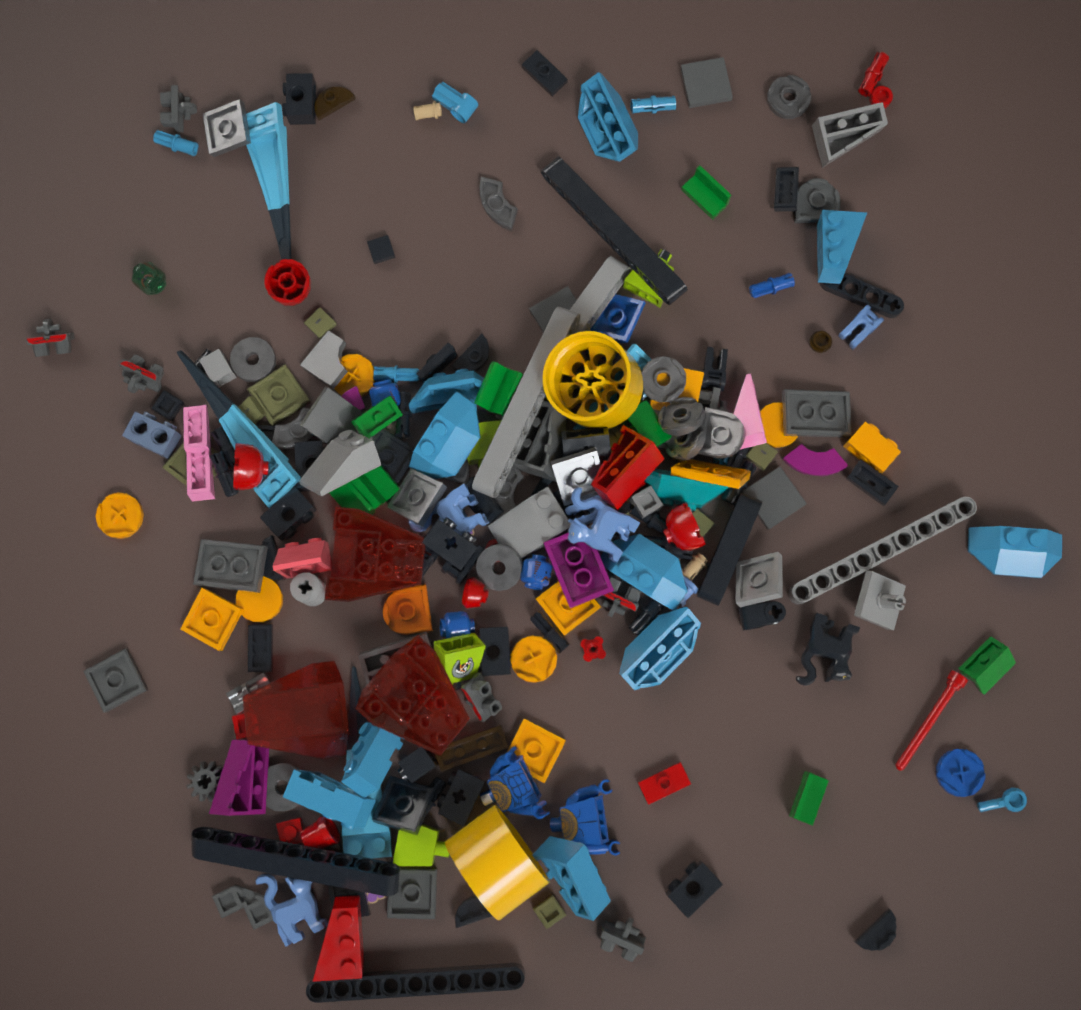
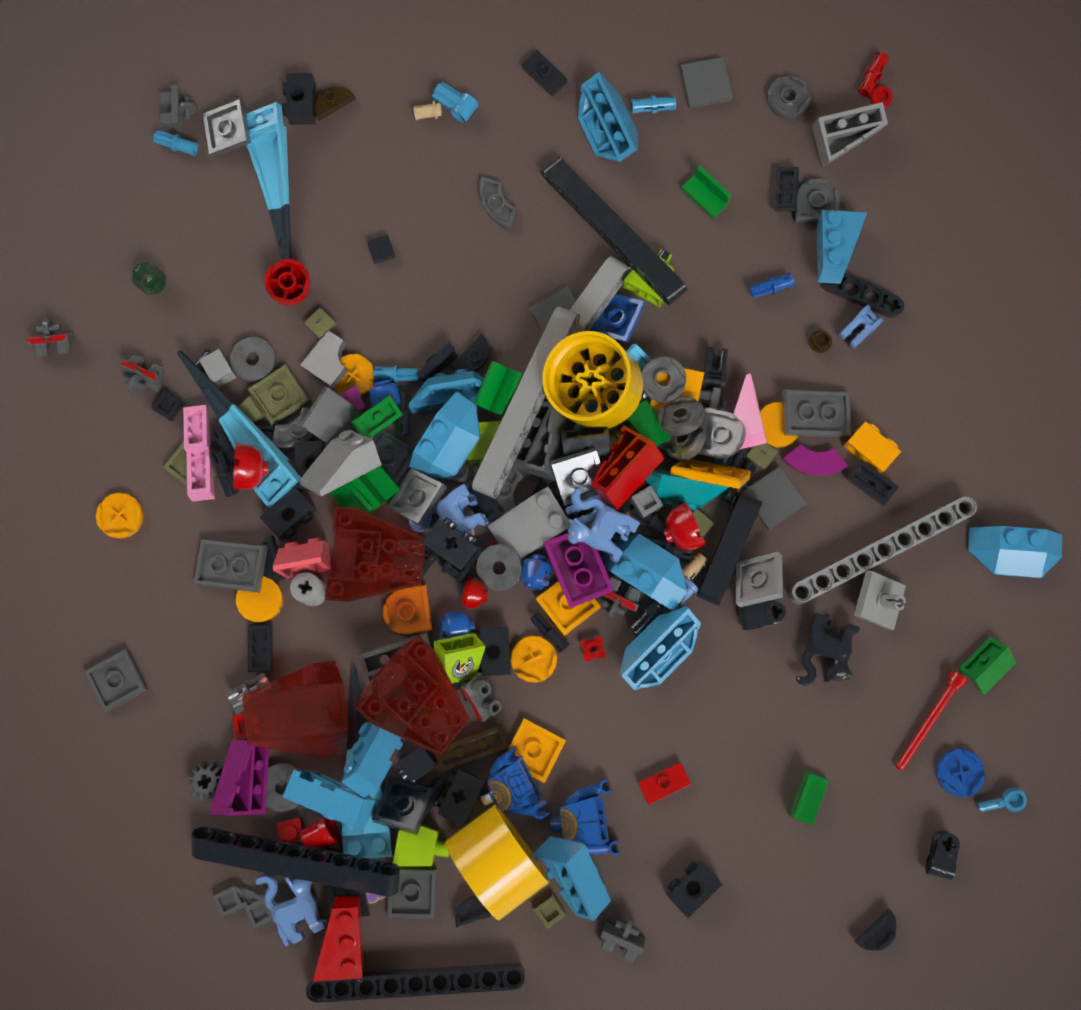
sand blue brick [122,411,182,459] -> none
light orange tile [180,588,244,651] -> none
none -> black piece [925,830,960,880]

